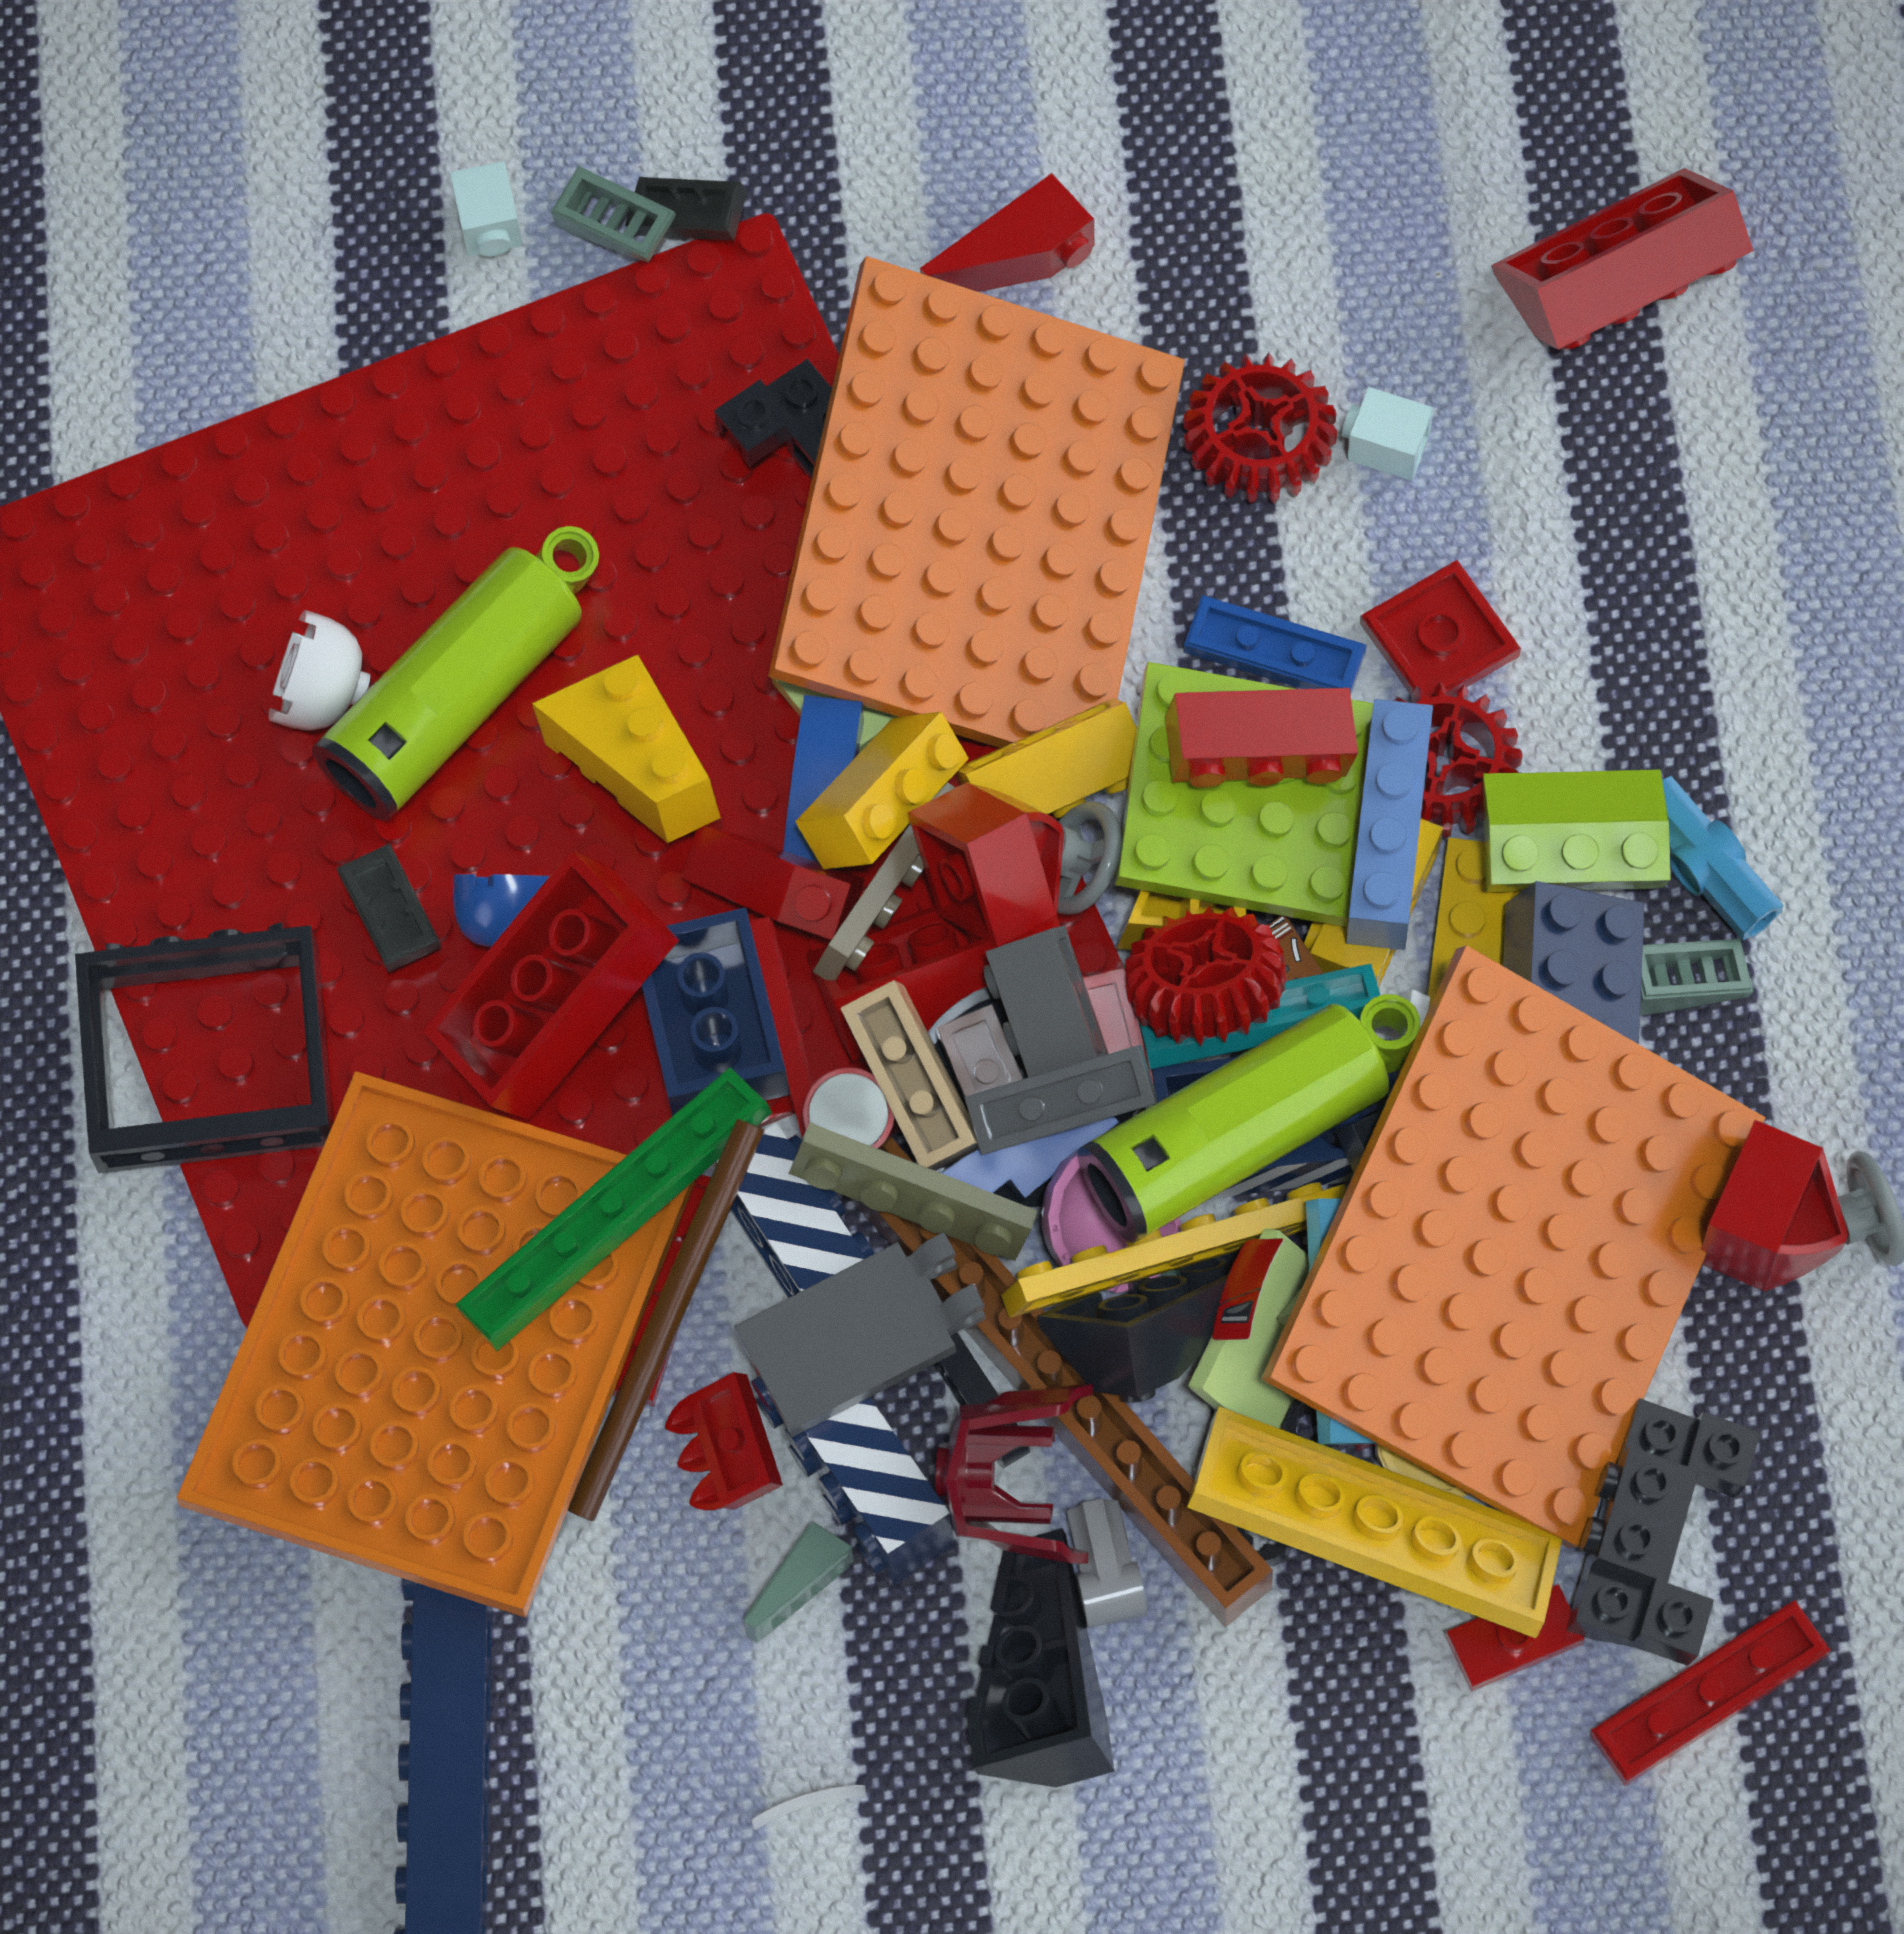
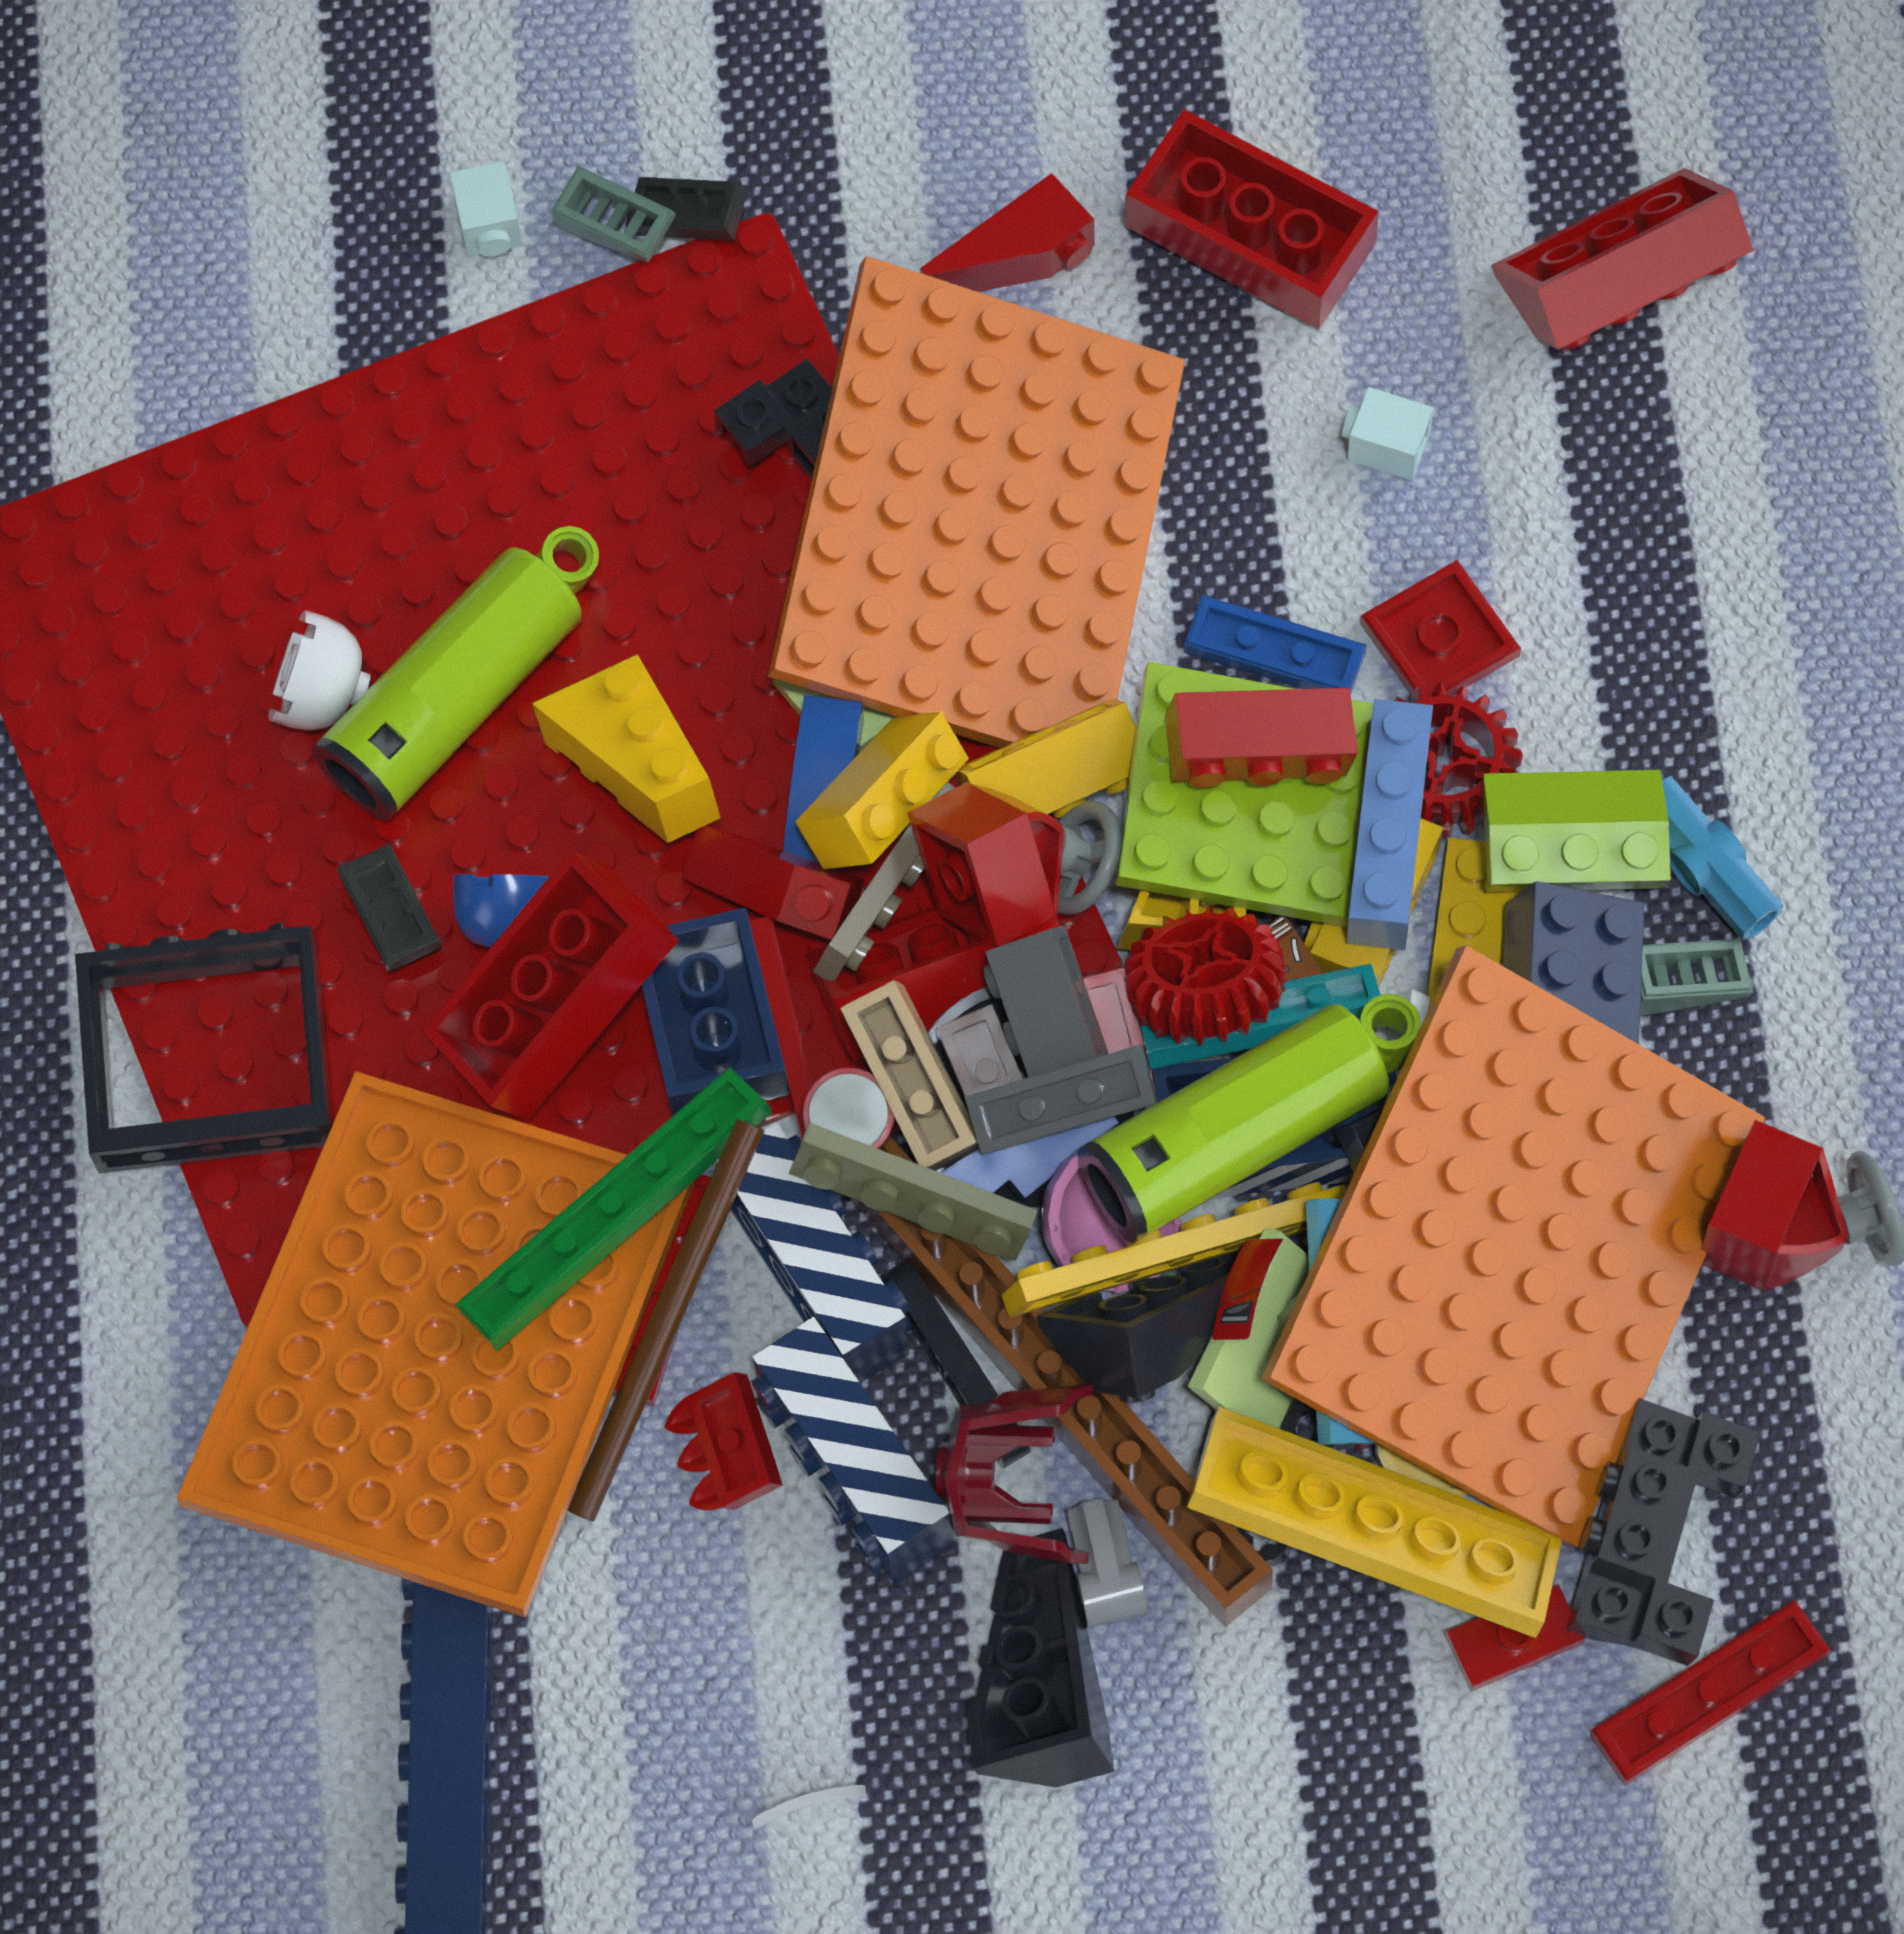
dark grey tile [734,1232,986,1437] -> none
sand green slope [743,1522,854,1643] -> none
red gear [1183,353,1337,505] -> none
none -> red brick [1125,109,1379,329]

